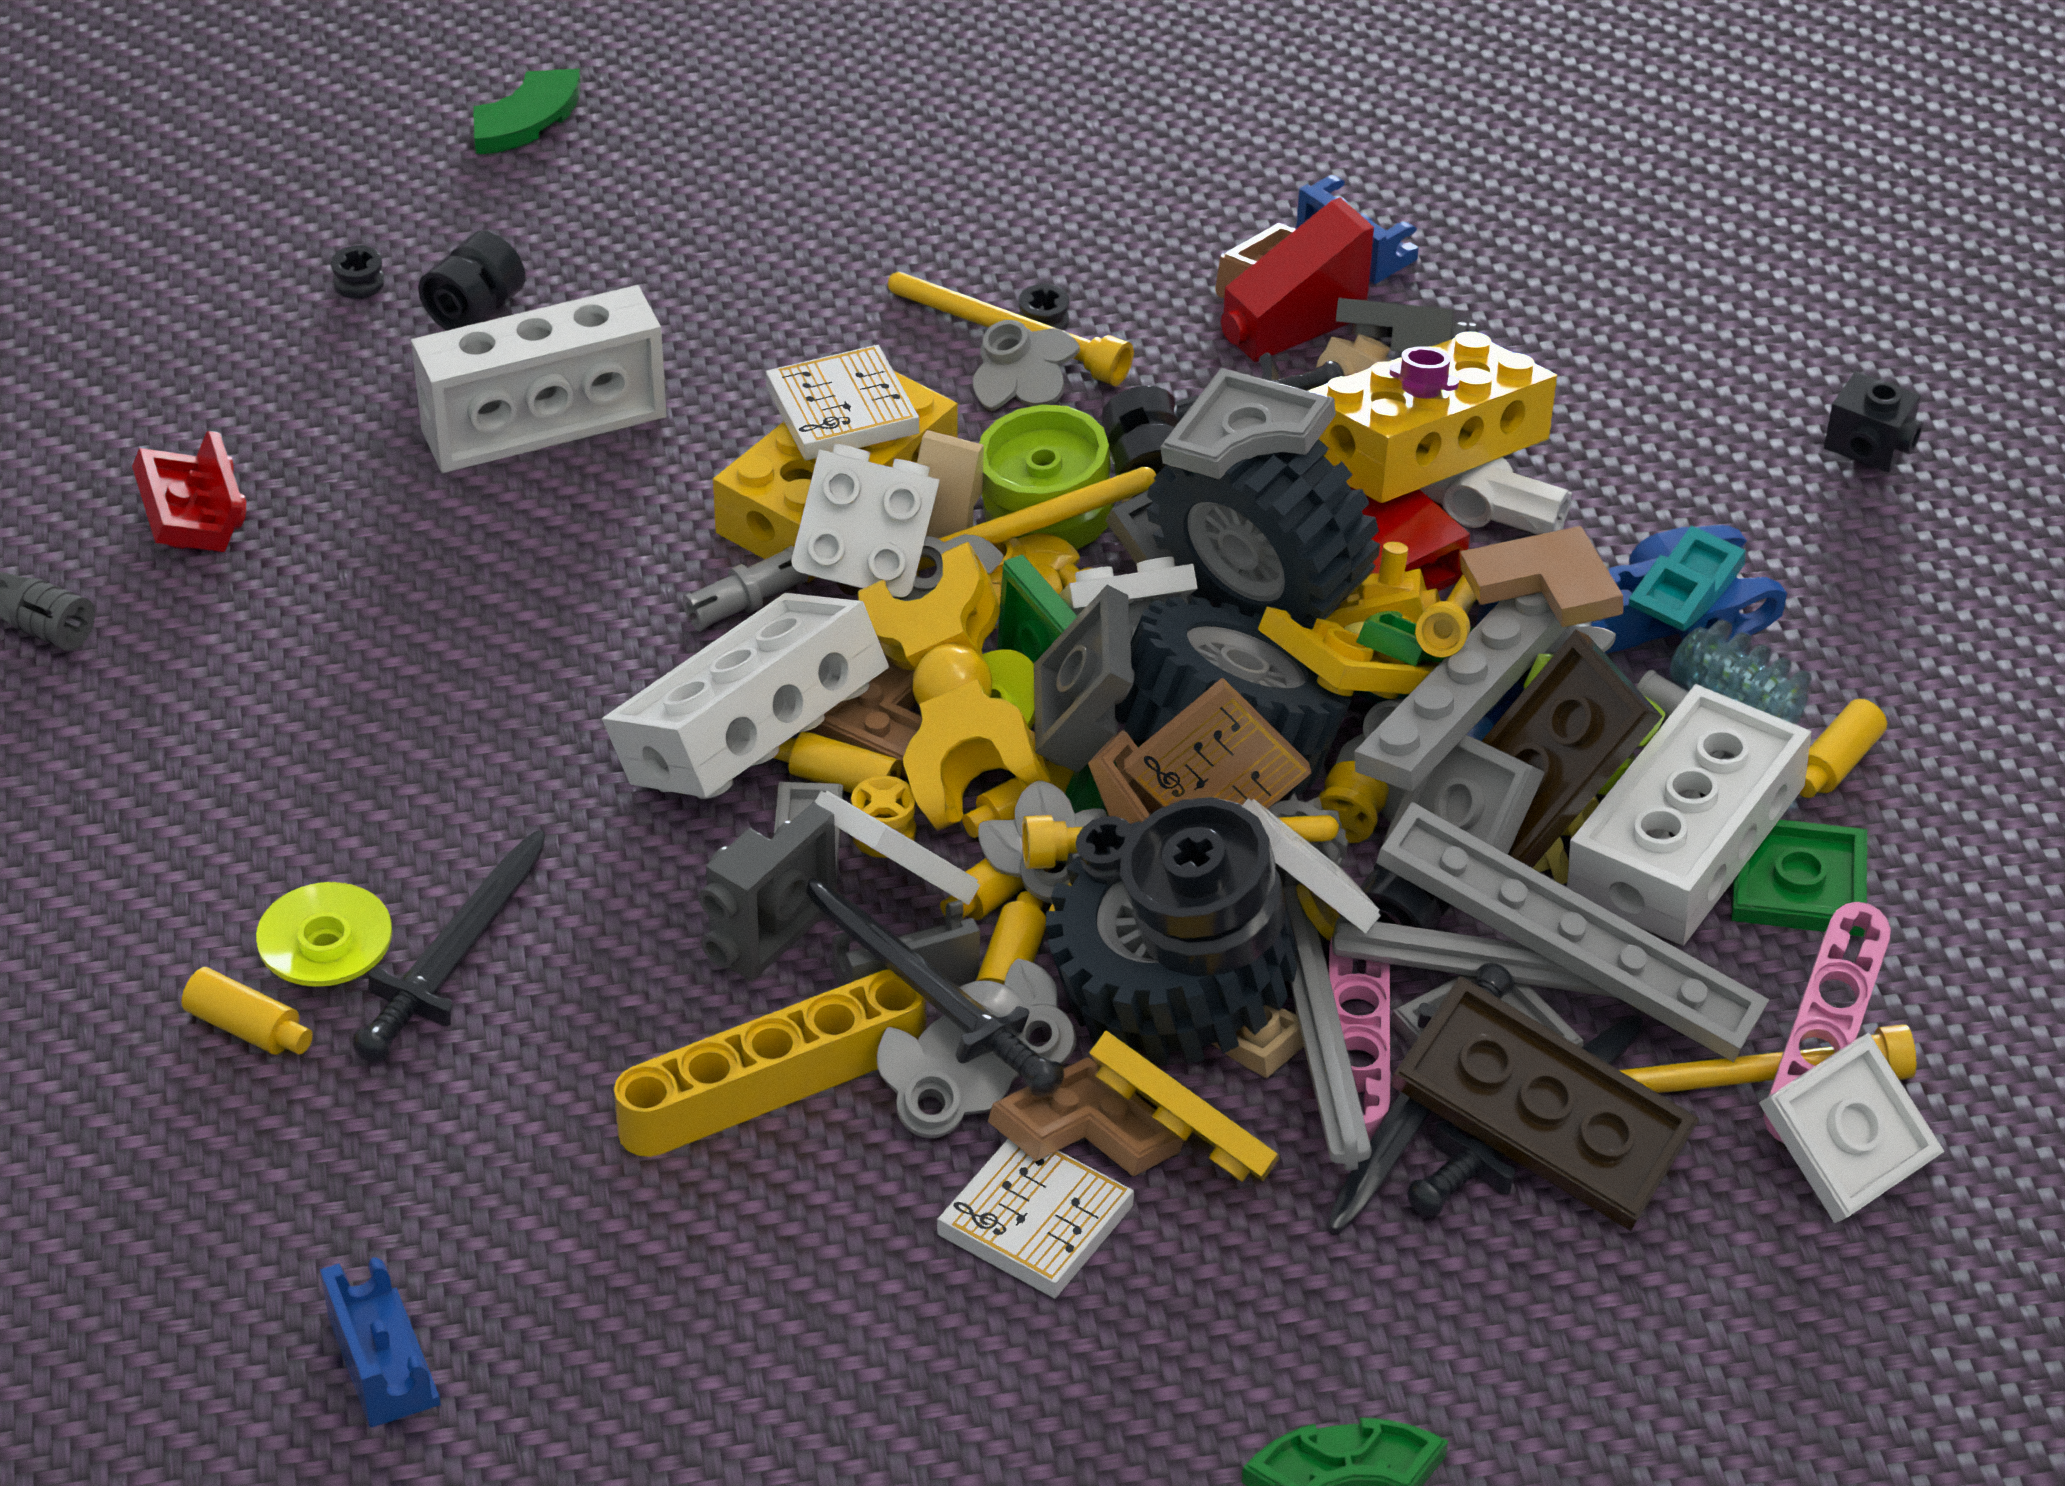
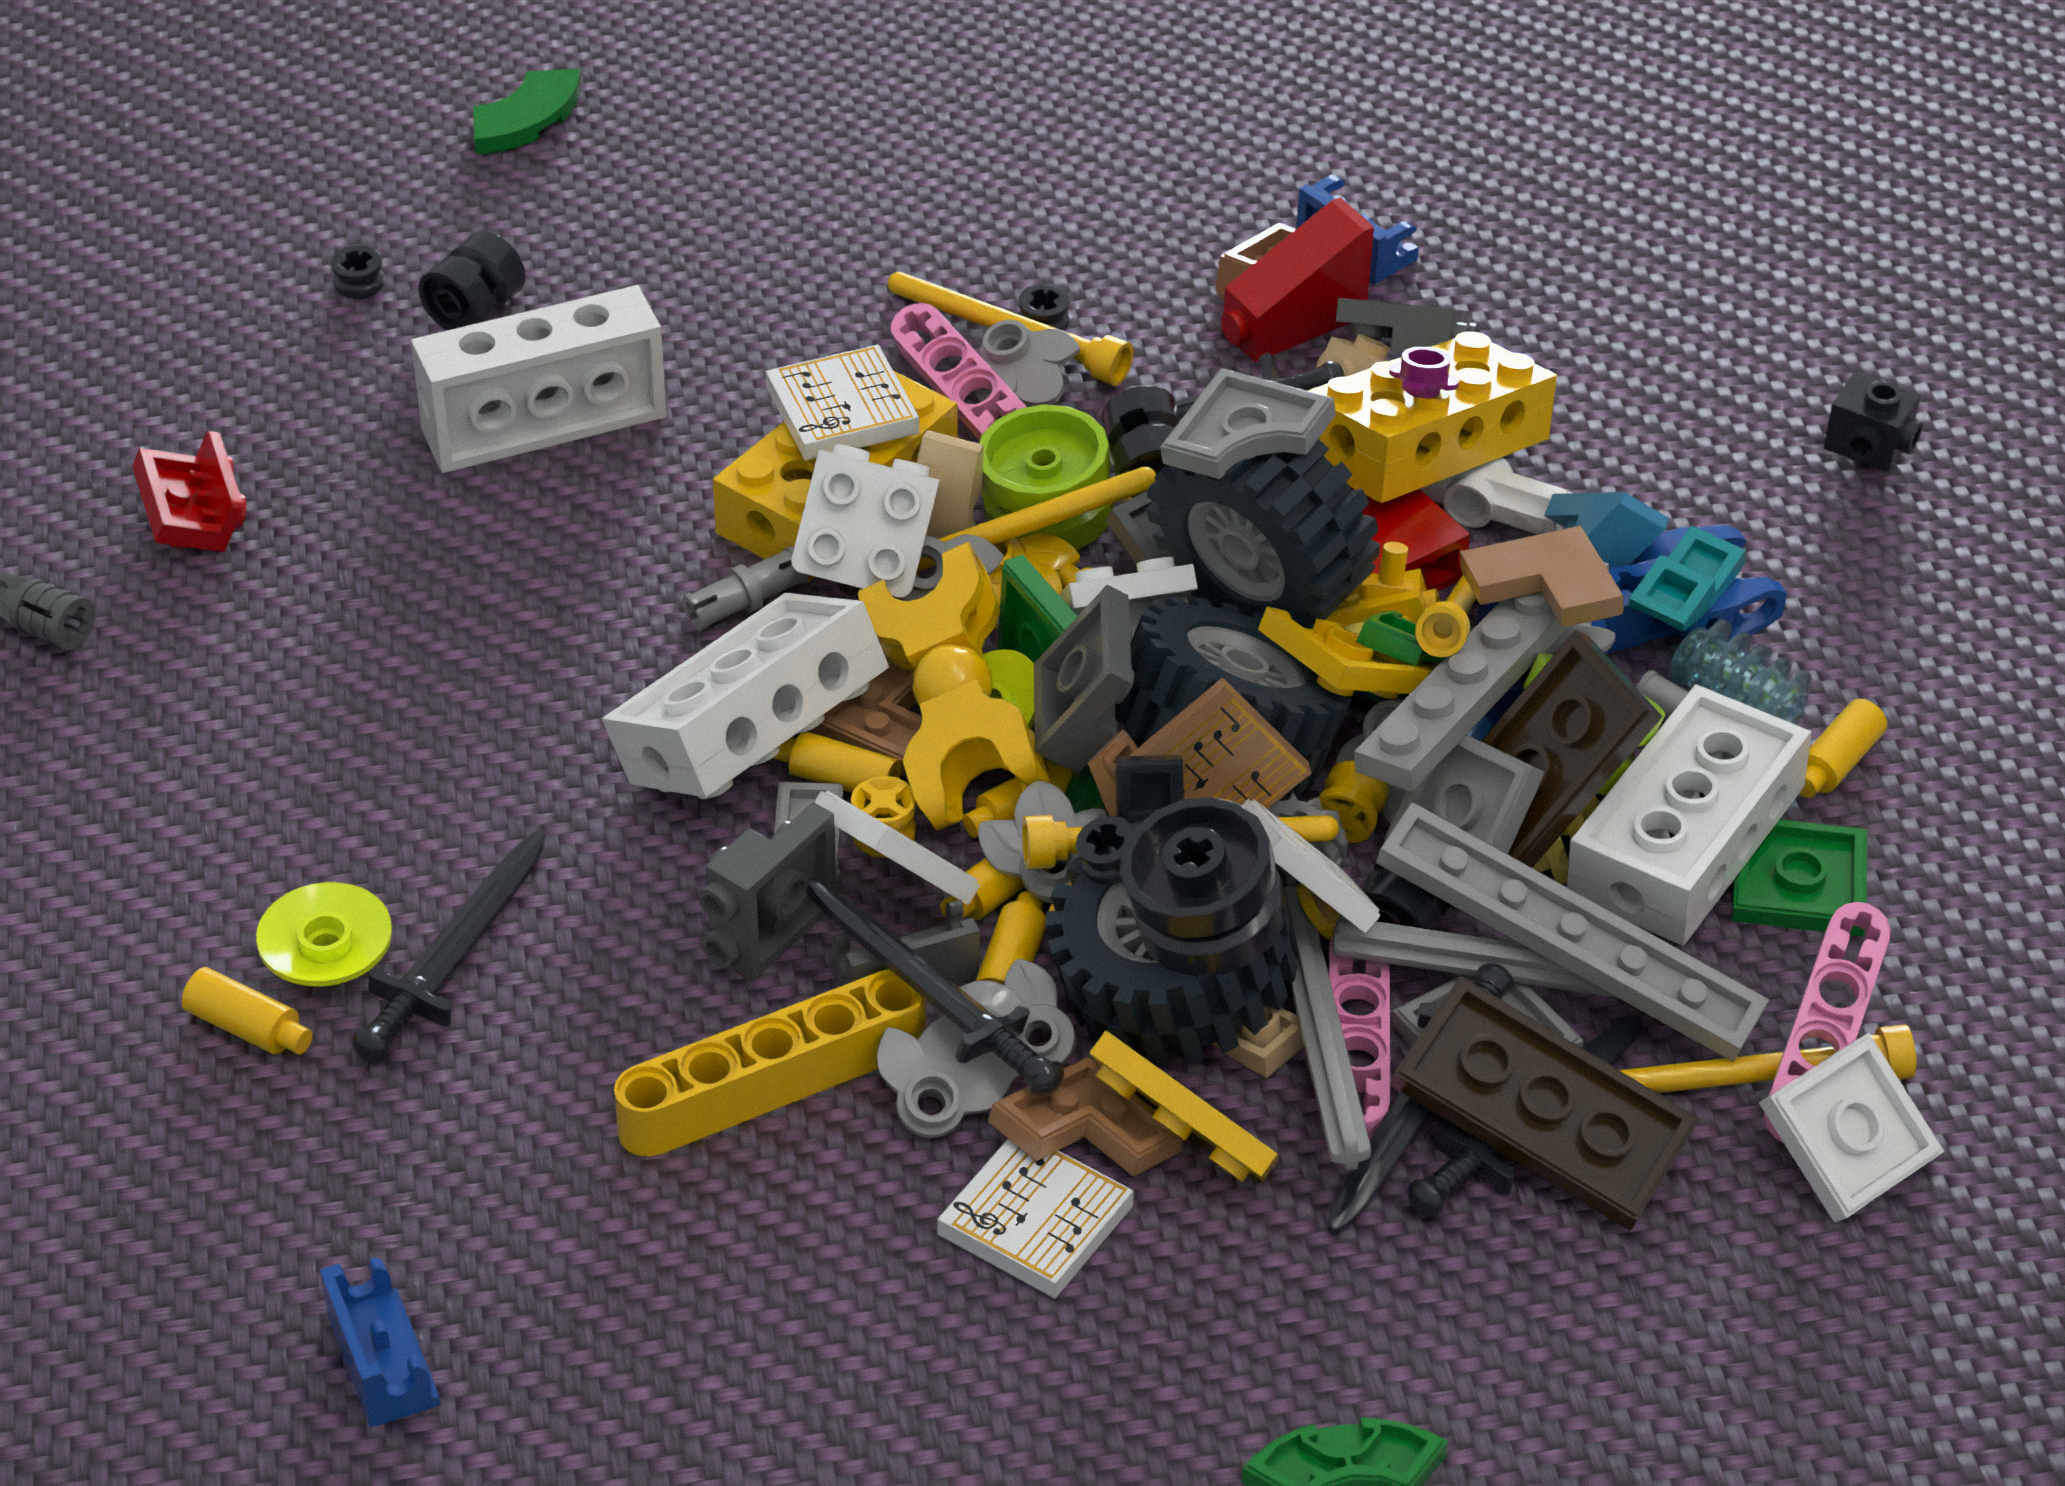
none -> bright pink beam [891,303,1026,441]
none -> black tile [1115,755,1184,824]
none -> dark azure slope [1544,492,1670,568]

